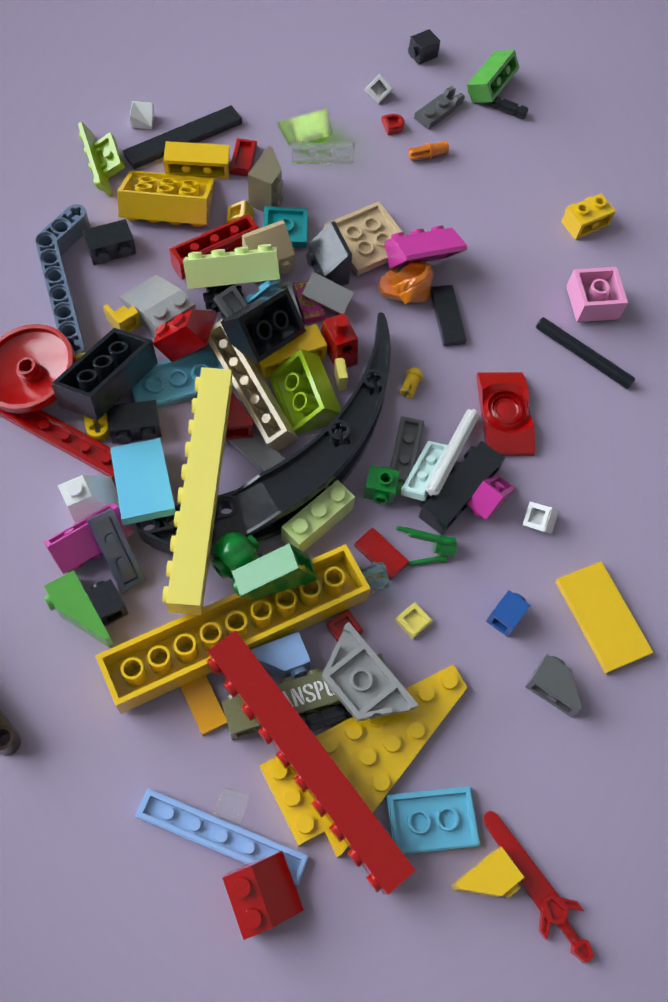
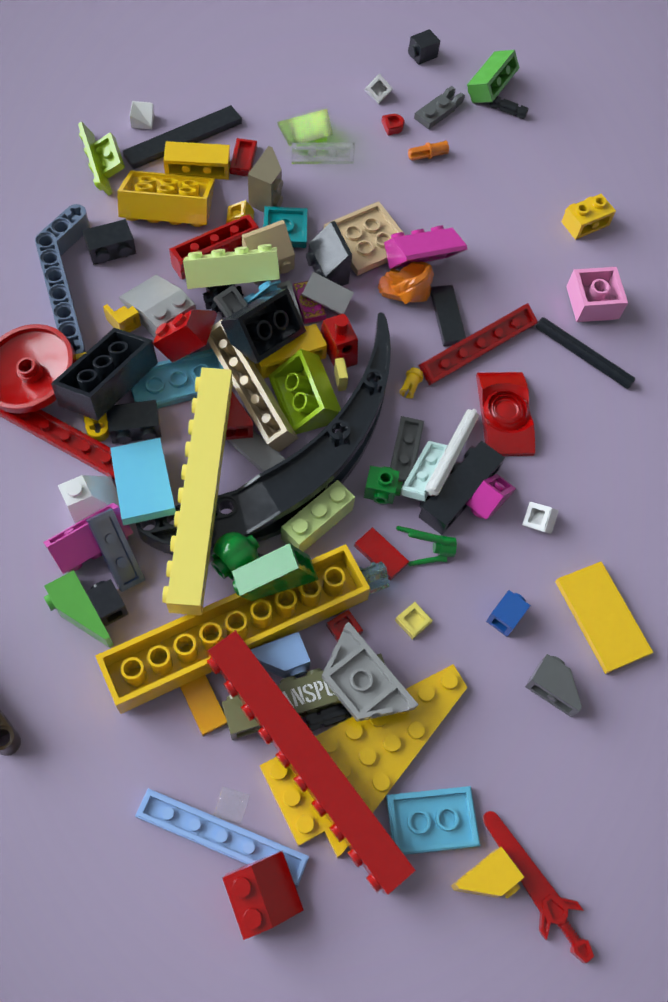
none -> red tile [418,303,538,385]

